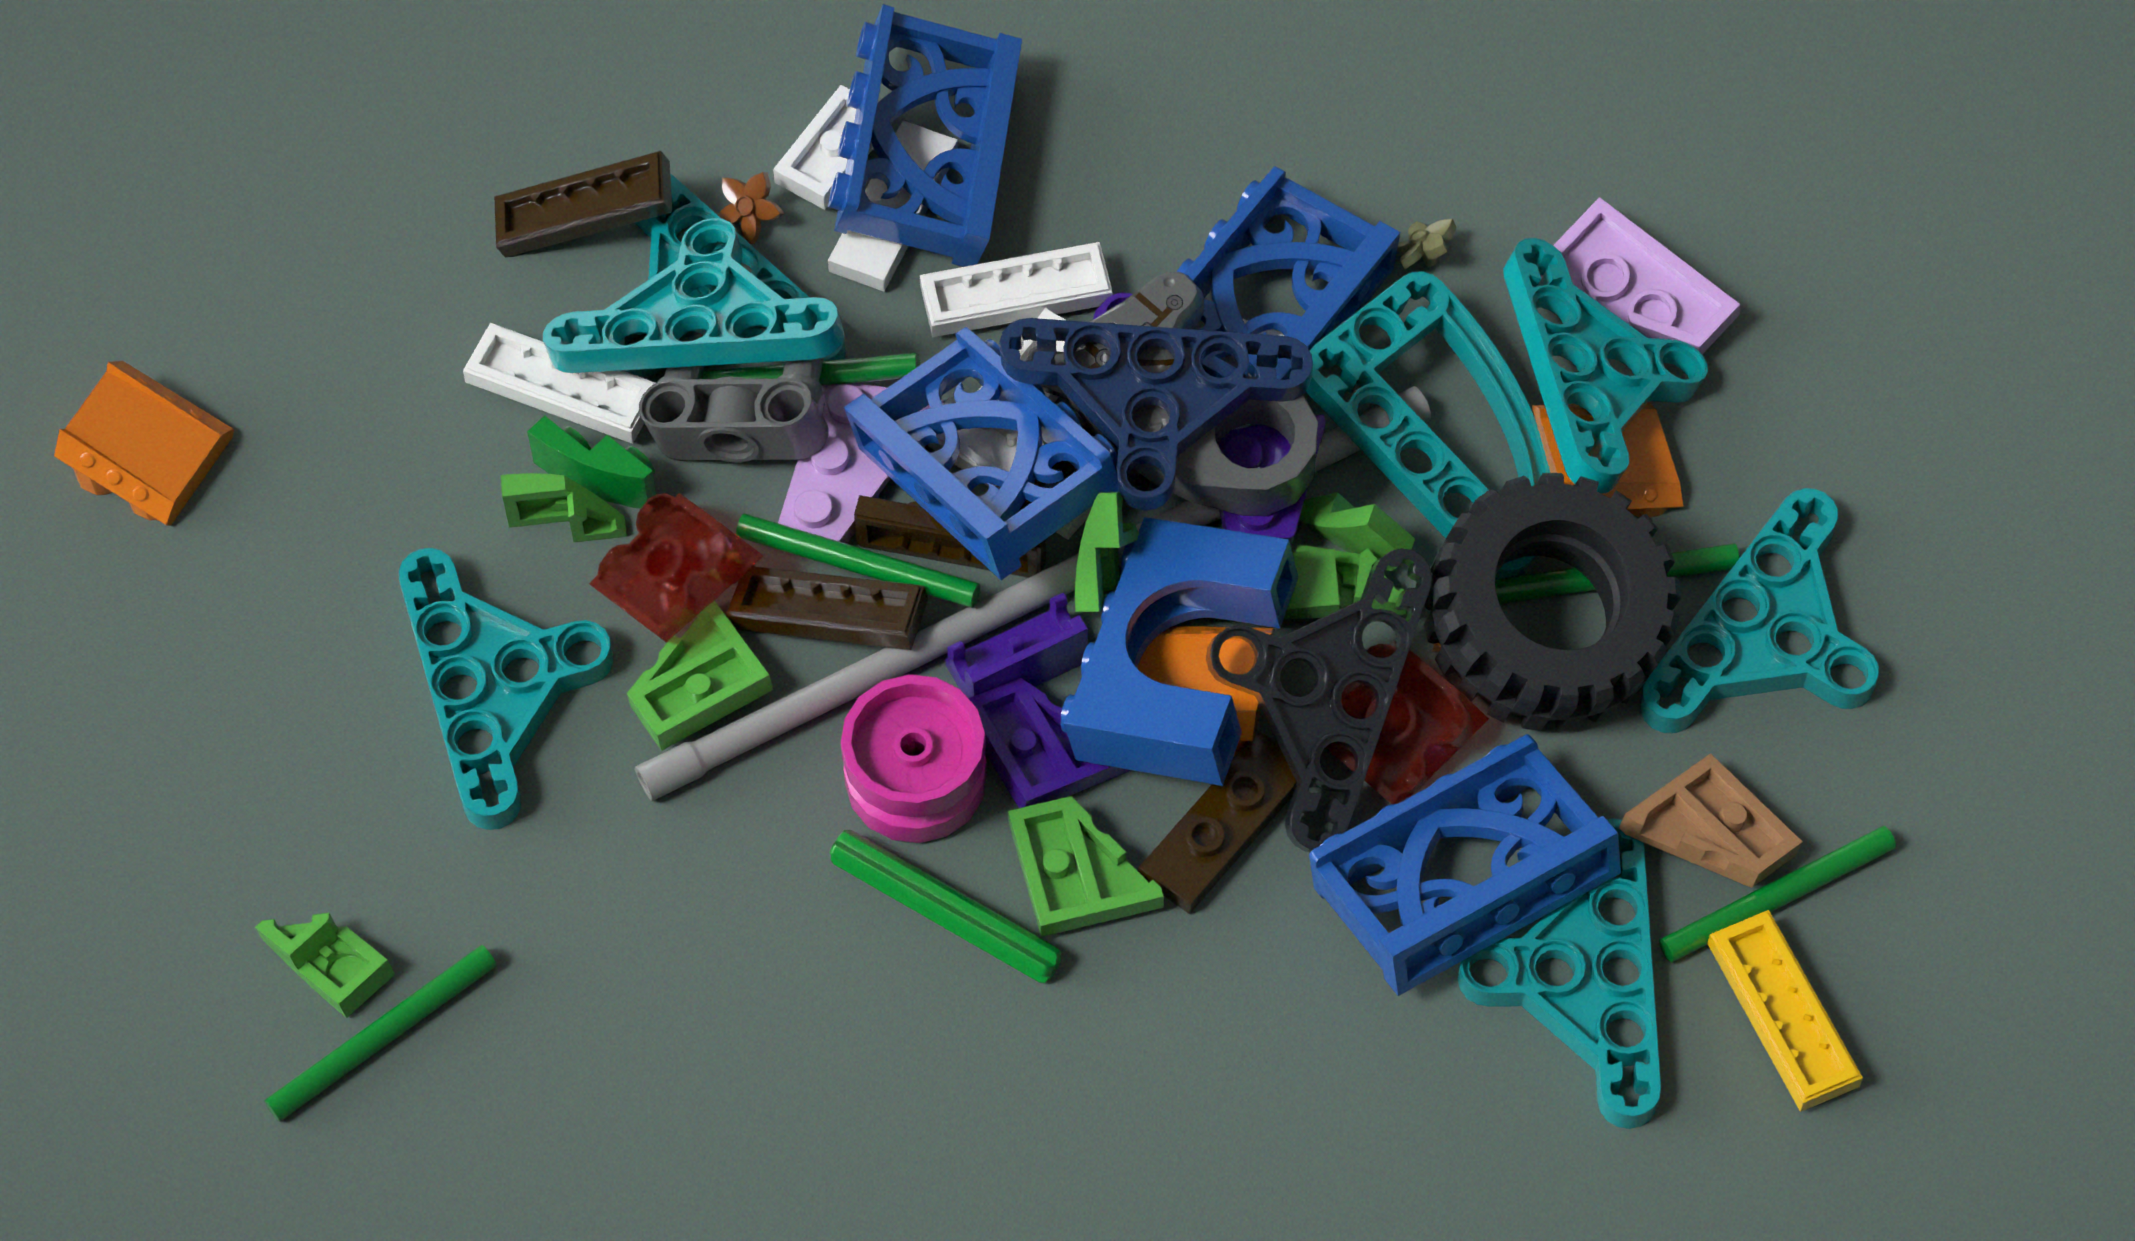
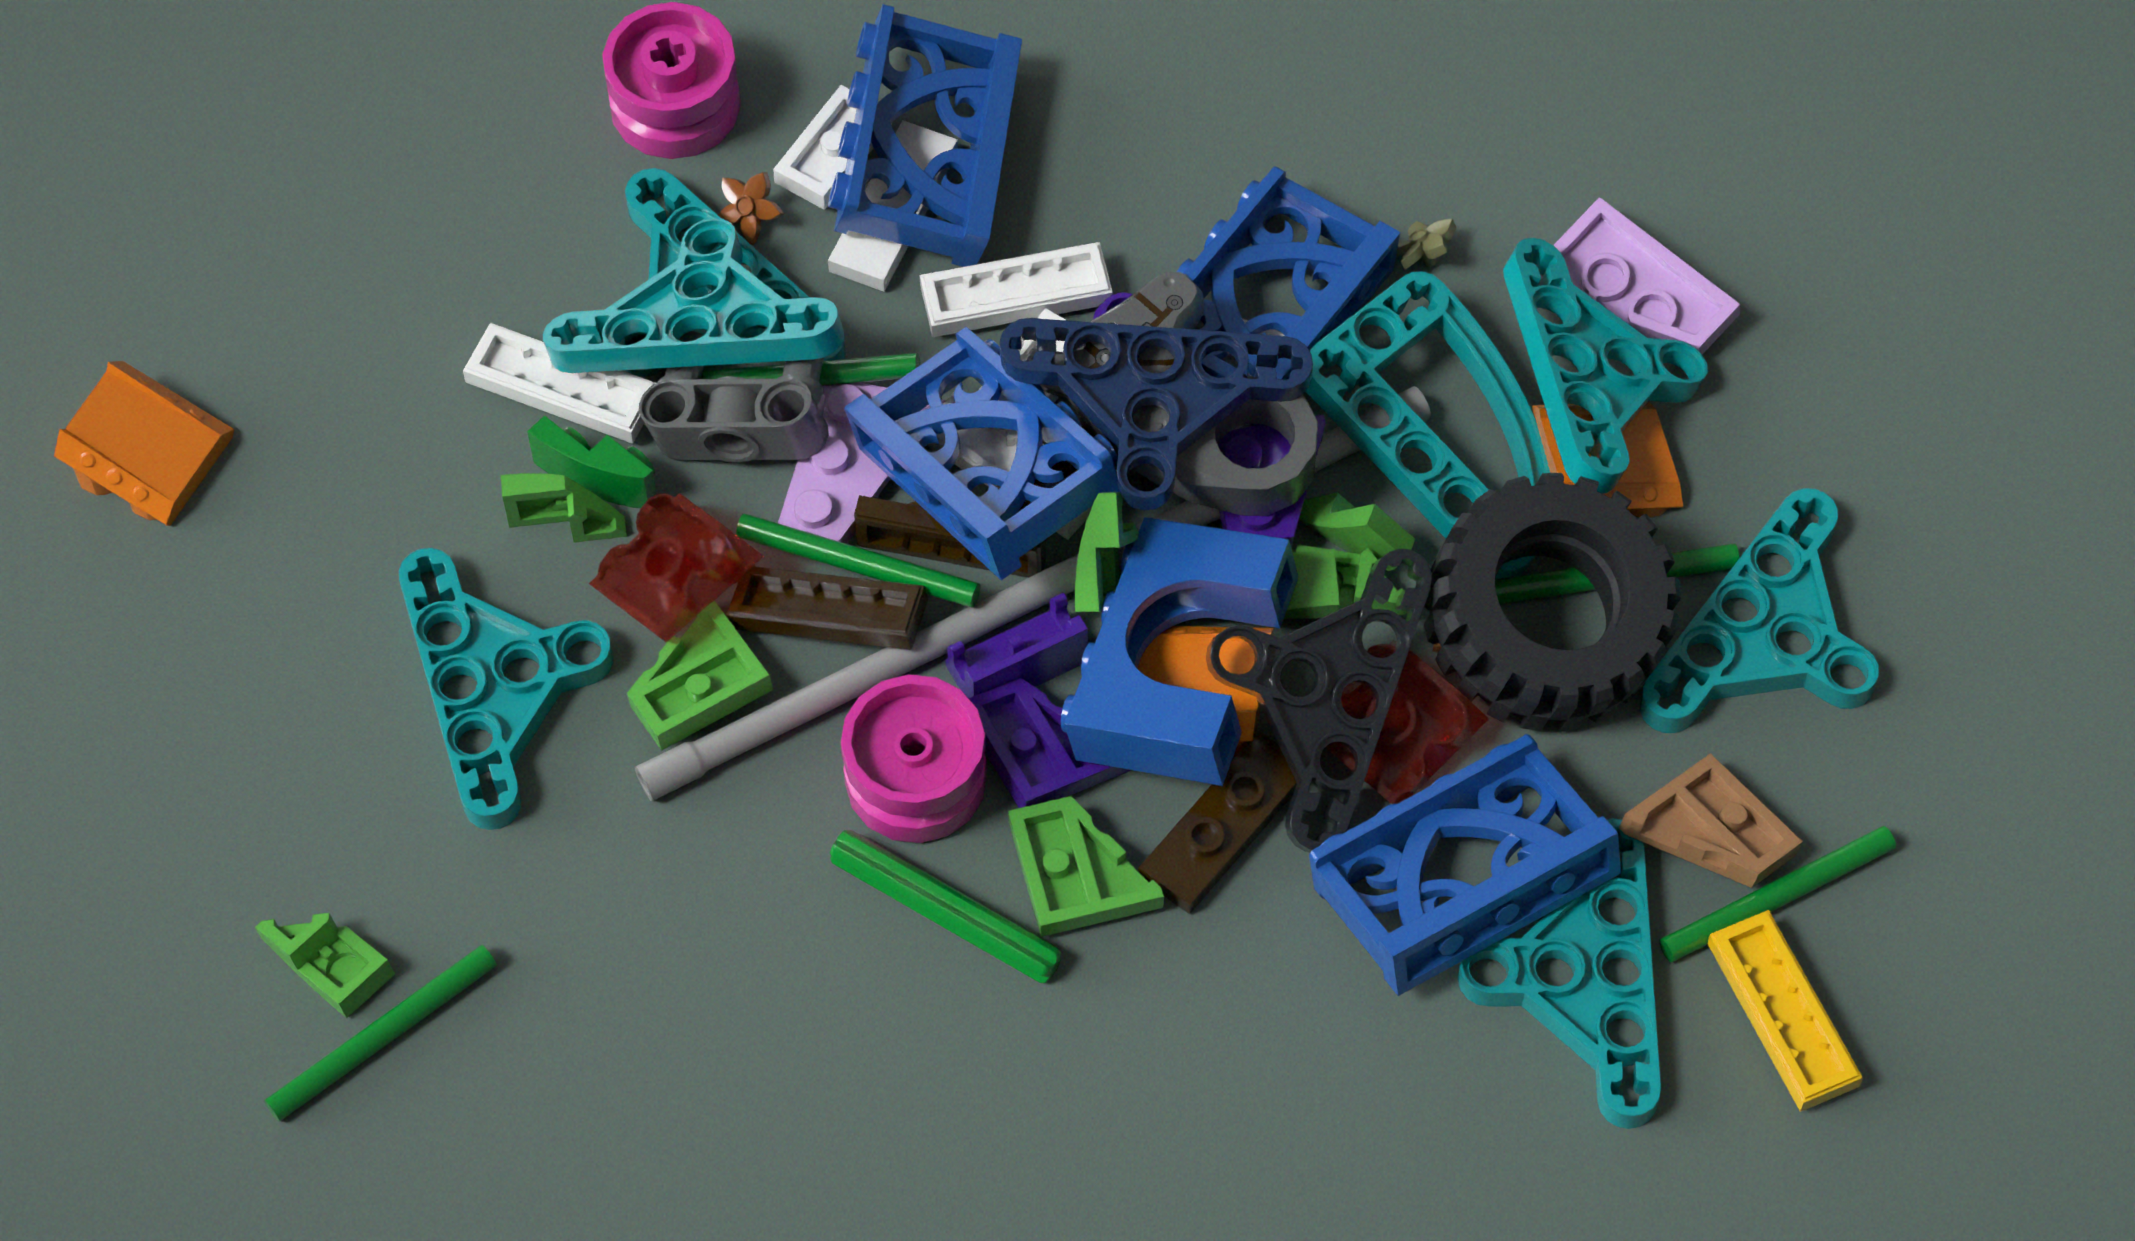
dark brown plate [494,151,672,258] -> none
none -> dark pink wheel [602,2,741,159]

